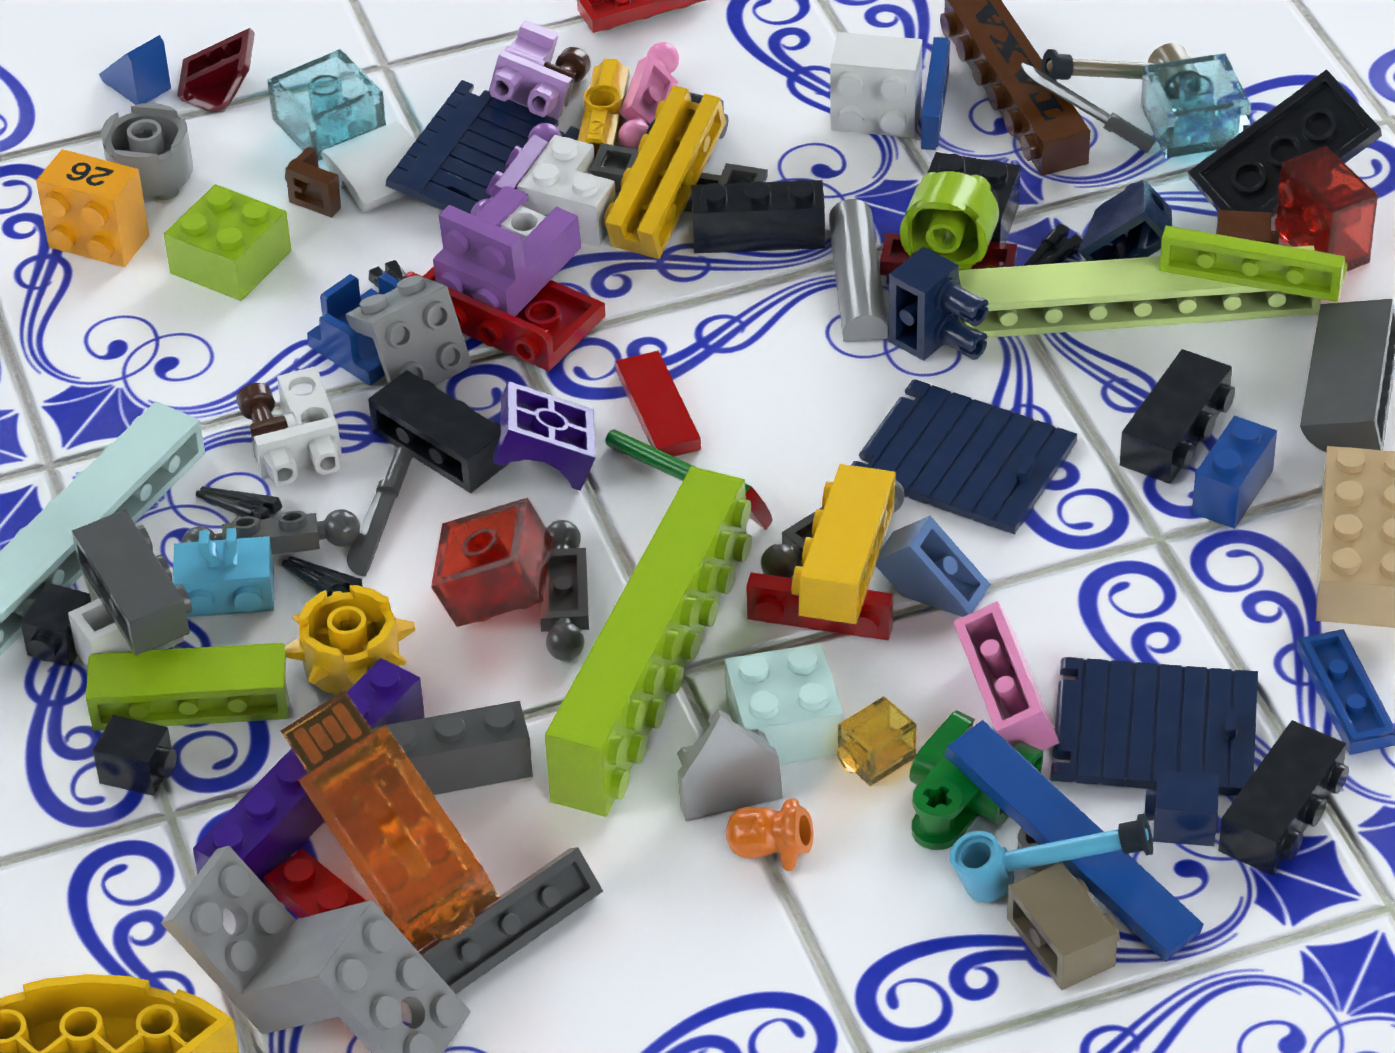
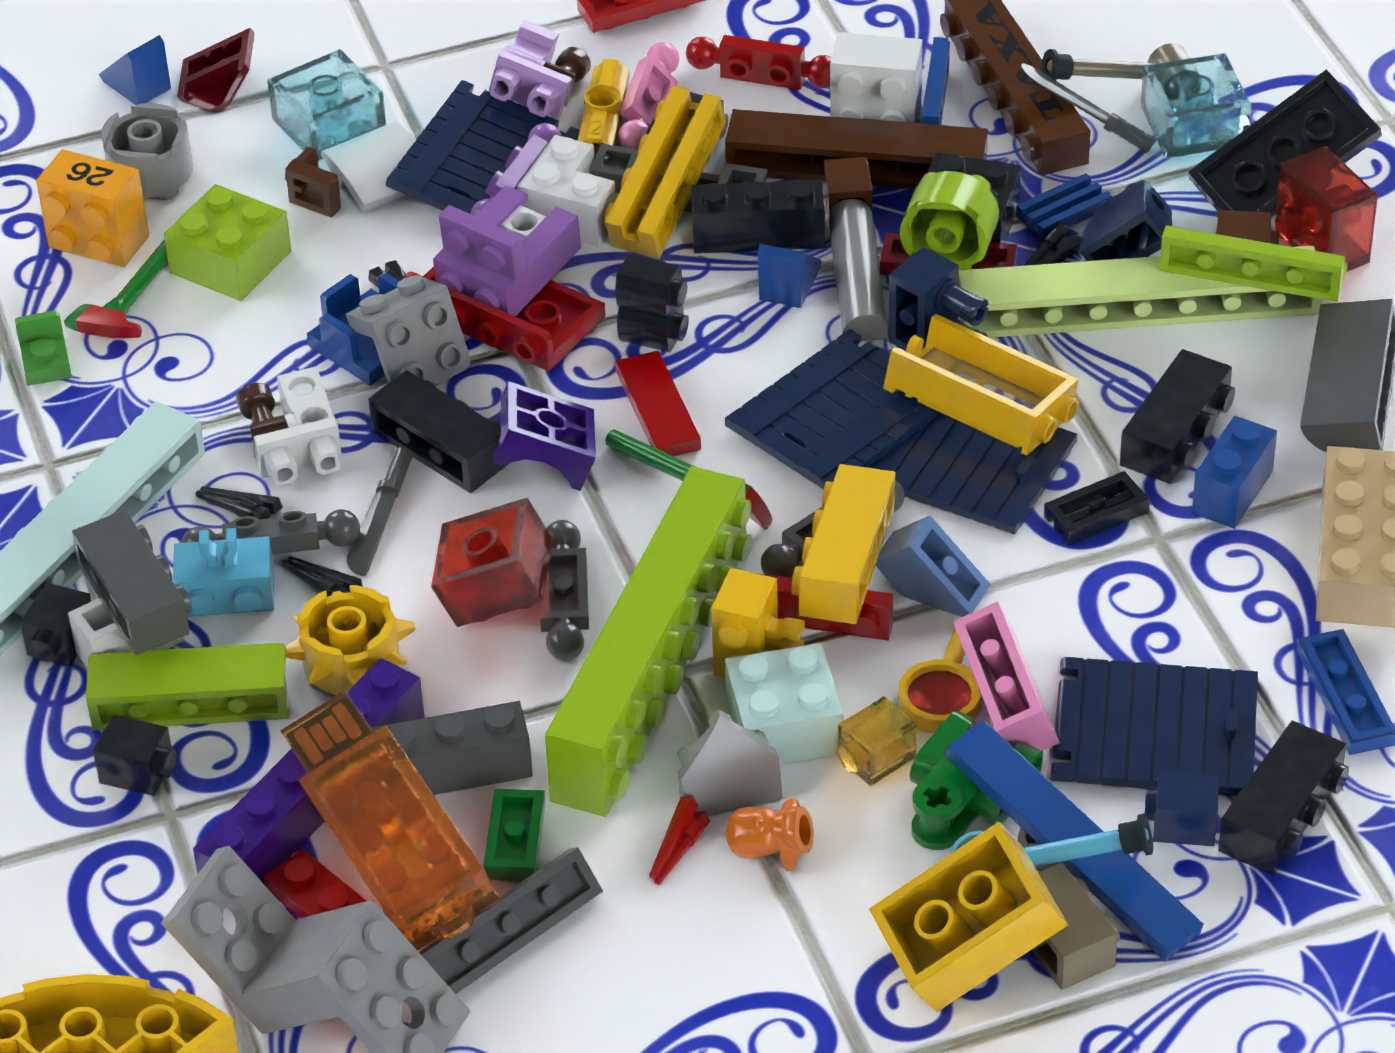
none -> bright green bracket [15,310,72,386]
none -> piece [64,240,168,338]
none -> green plate [483,789,546,881]
none -> black brick [615,254,689,353]
none -> red piece [649,795,711,885]
none -> red plate [685,35,832,90]
none -> yellow brick [711,568,805,678]
none -> dark blue door [724,329,941,490]
none -> reddish brown brick [725,109,988,190]
none -> blue slope [758,244,822,308]
none -> reddish brown brick [824,157,872,223]
none -> yellow brick [869,822,1068,1012]
none -> yellow door [883,314,1079,455]
none -> piece [898,627,981,733]
none -> blue tile [1016,173,1113,240]
none -> black tile [1044,471,1150,545]

